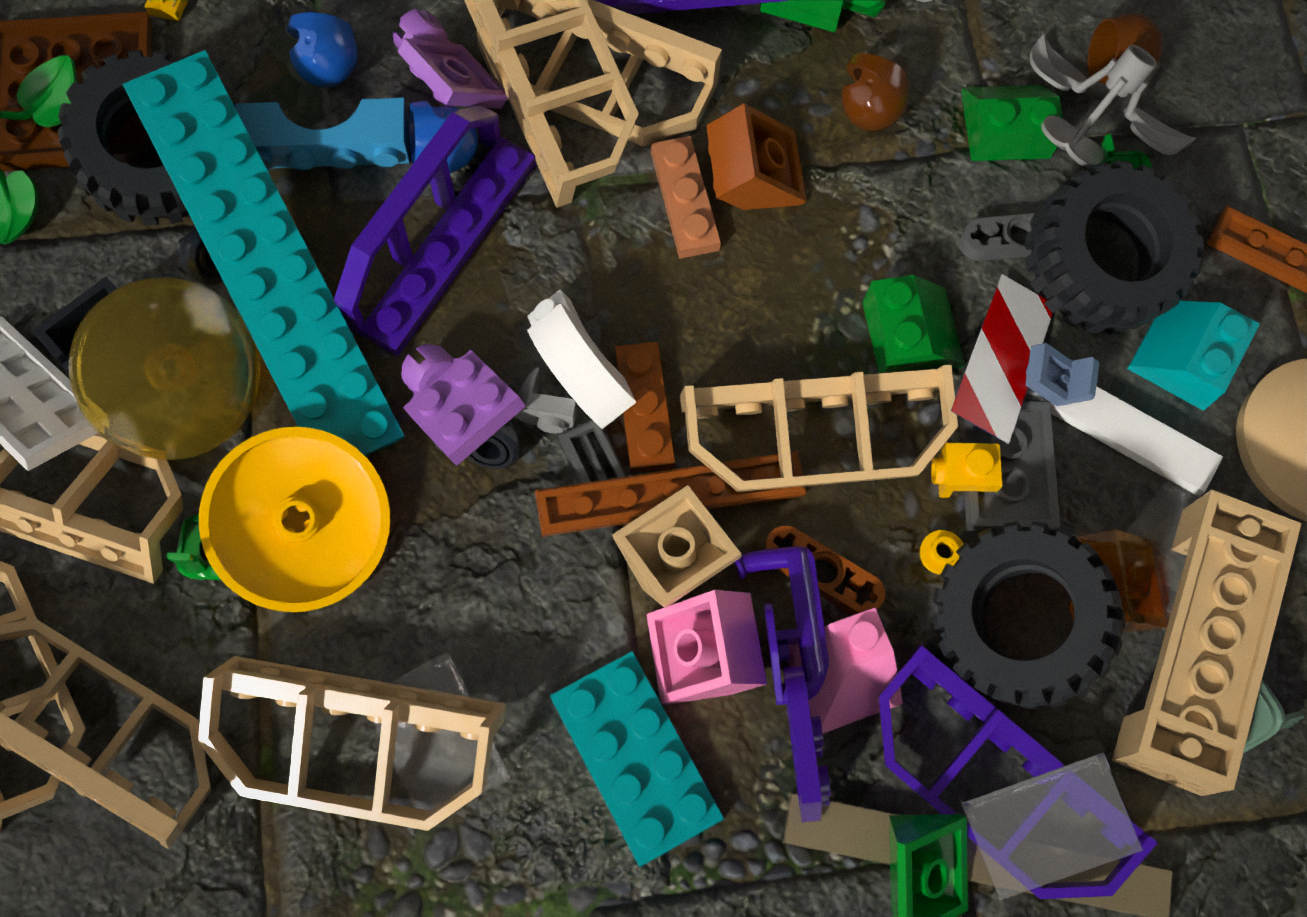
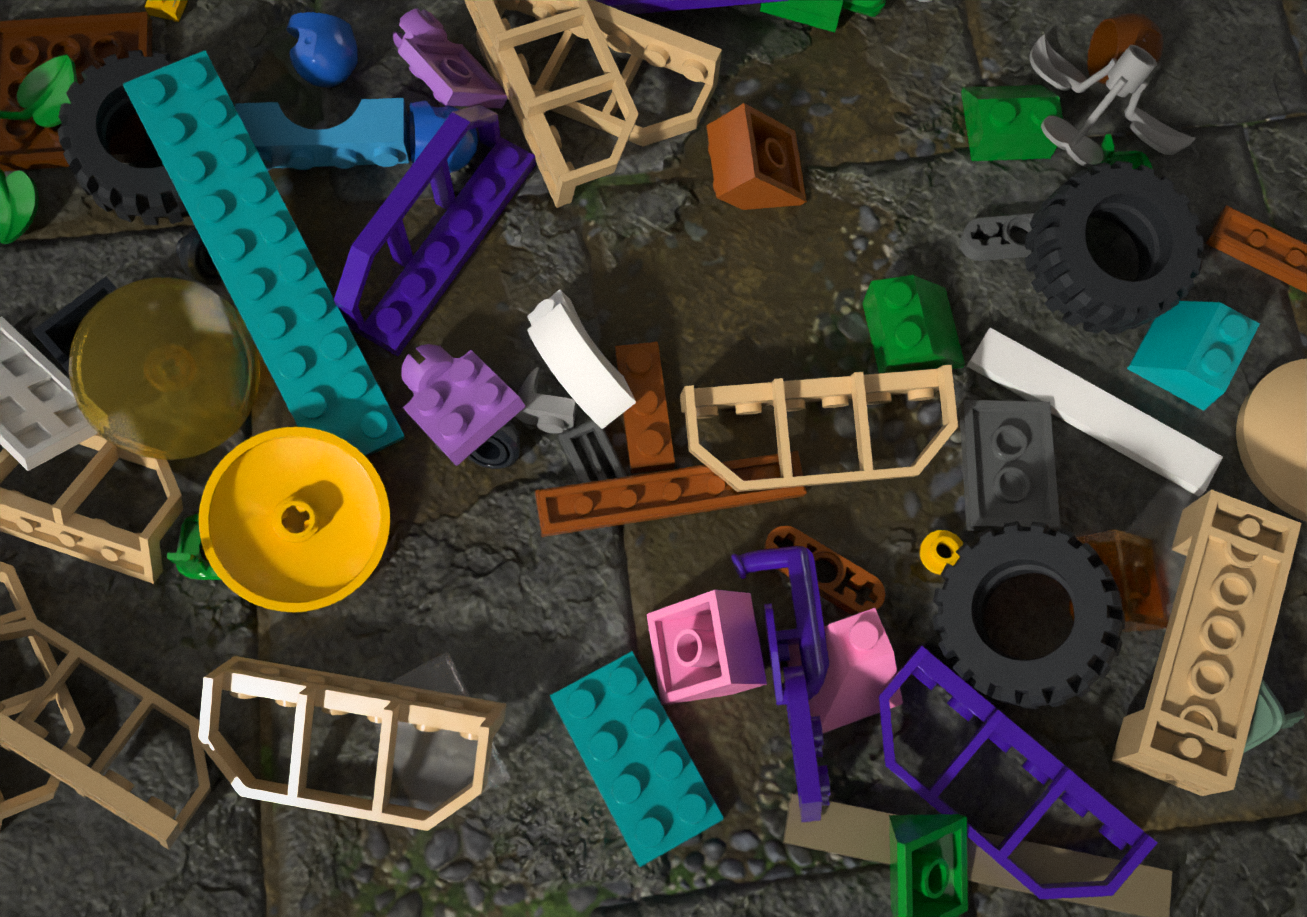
tan slope [612,485,742,608] -> none
nougat plate [650,136,721,259] -> none
reddish brown helmet [841,53,909,131] -> none
yellow bracket [931,443,1002,498] -> none
sticker [951,274,1053,444] -> none
clear piece [962,753,1143,900] -> none
sand blue bracket [1025,343,1099,406] -> none

